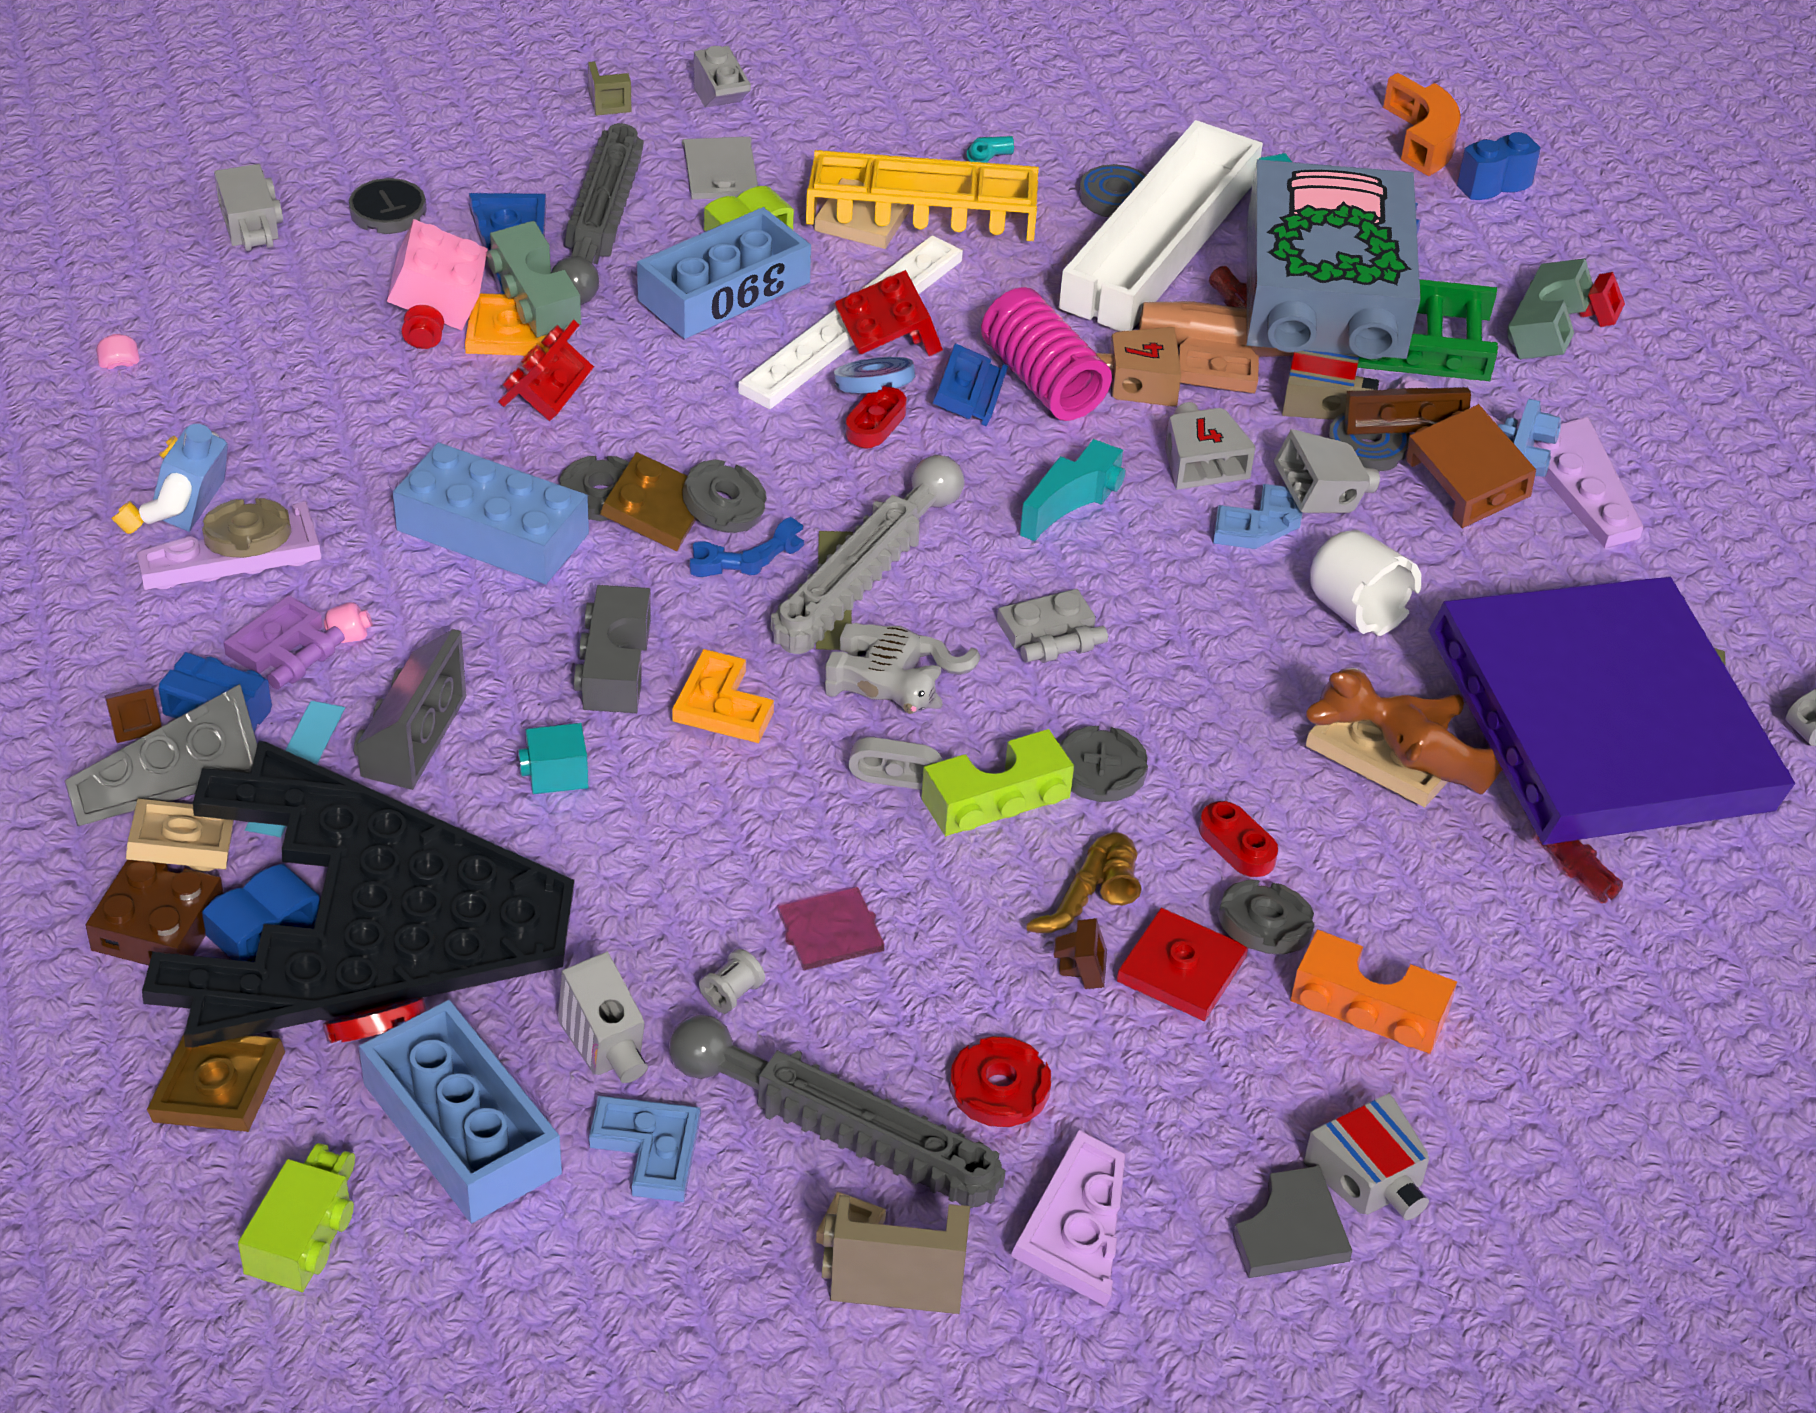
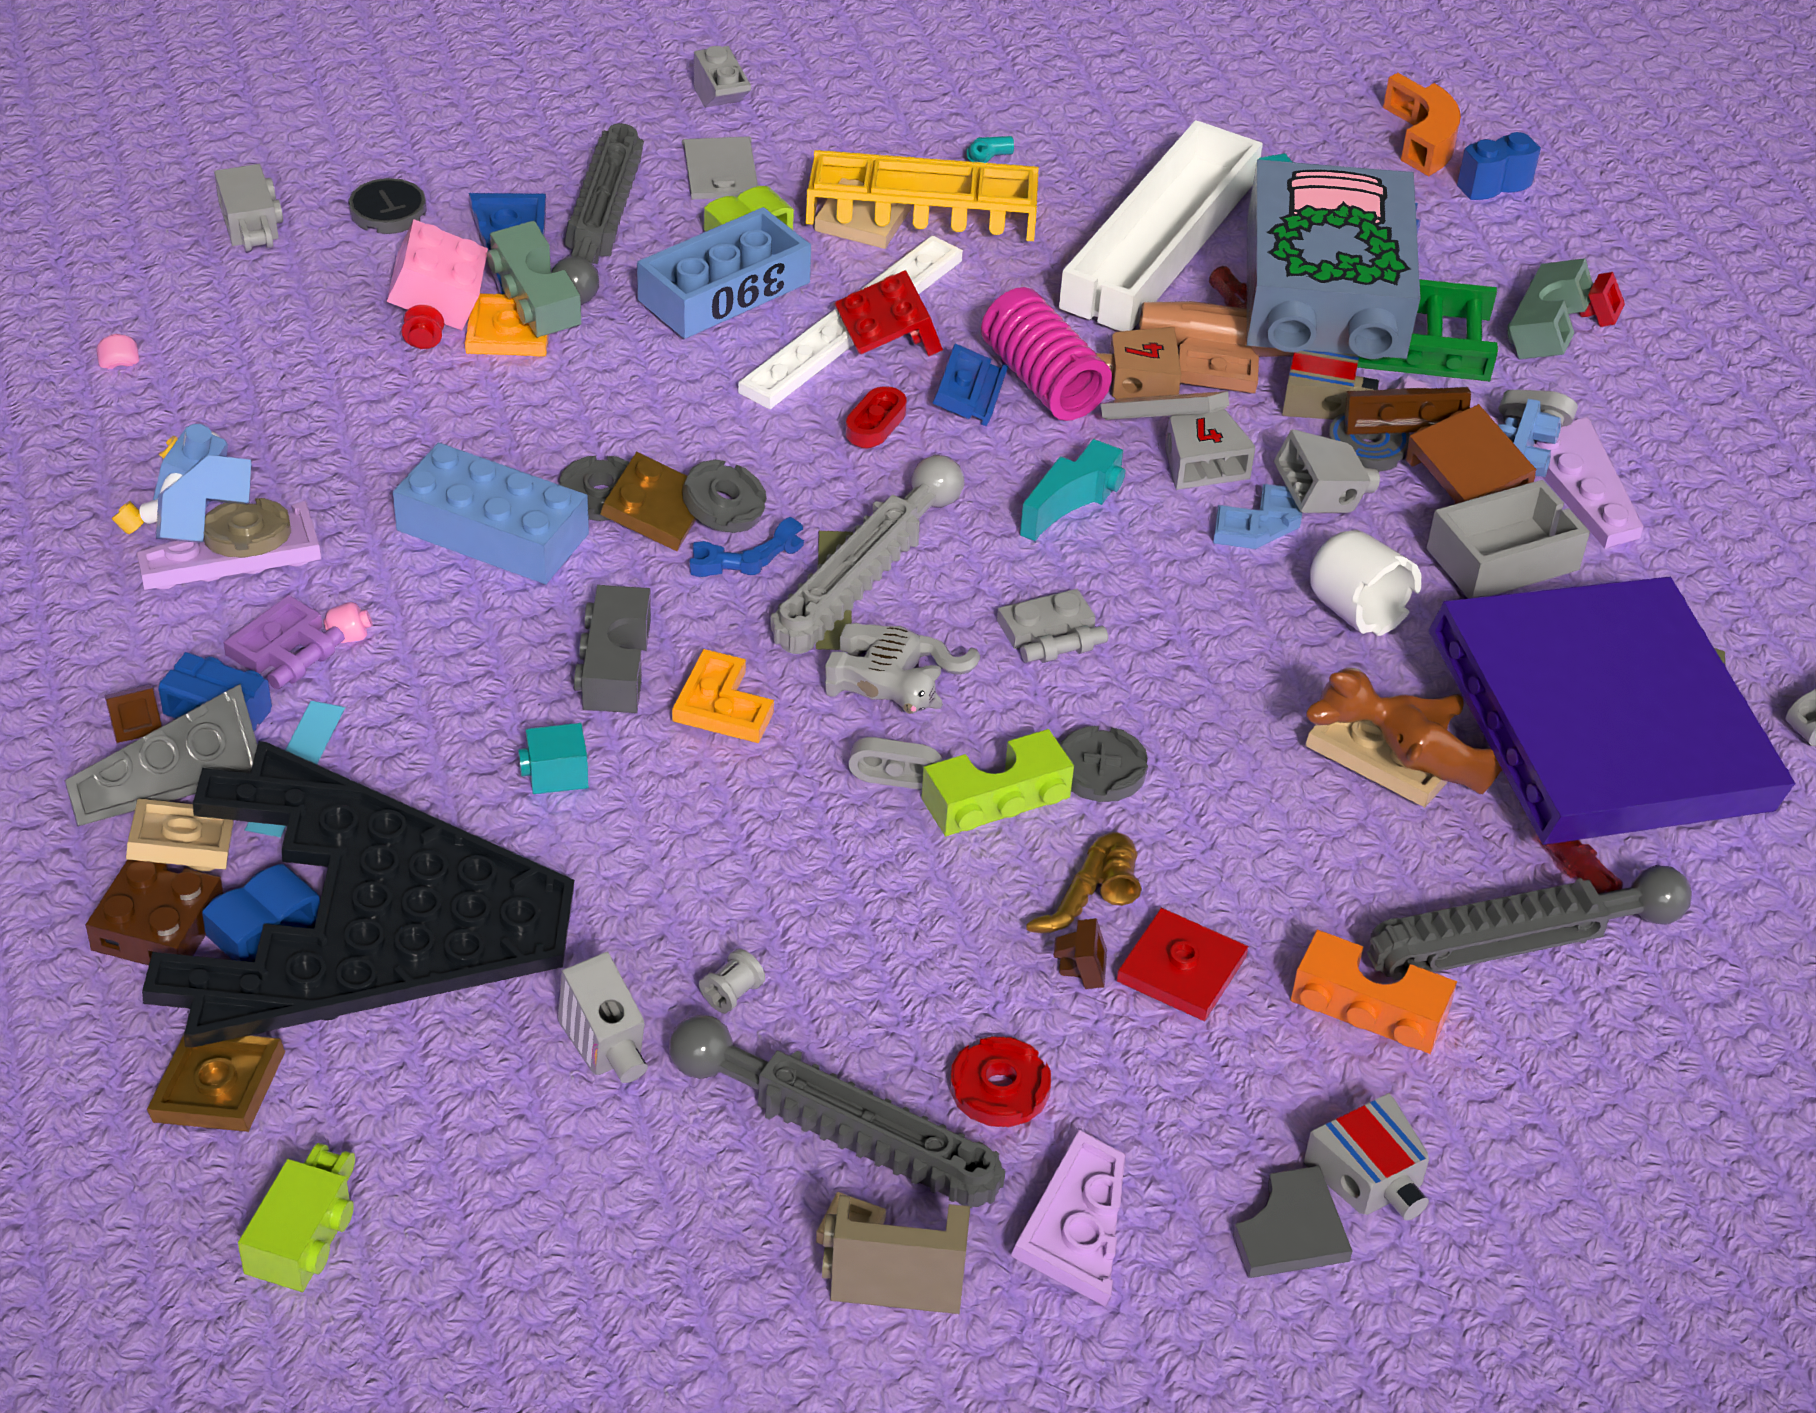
red tile [323,998,427,1043] -> none
dark grey slope [354,629,467,790] -> none
medium blue brick [359,1000,562,1224] -> none
red bracket [498,319,594,421] -> none
olive panel [588,61,632,116] -> none
medium blue tile [589,1096,701,1202] -> none
clear pink piece [778,887,885,971] -> none
medium blue tile [834,357,916,393] -> none
dark grey tile [1079,164,1147,217] -> none
red plate [1199,801,1278,877] -> none
dark grey tile [1218,879,1315,954] -> none
none -> tile [156,455,251,543]
none -> light grey tile [1101,391,1229,420]
none -> dark grey gear [1367,865,1692,980]
none -> light grey piece [1426,480,1590,598]
none -> light grey plate [1498,390,1578,427]

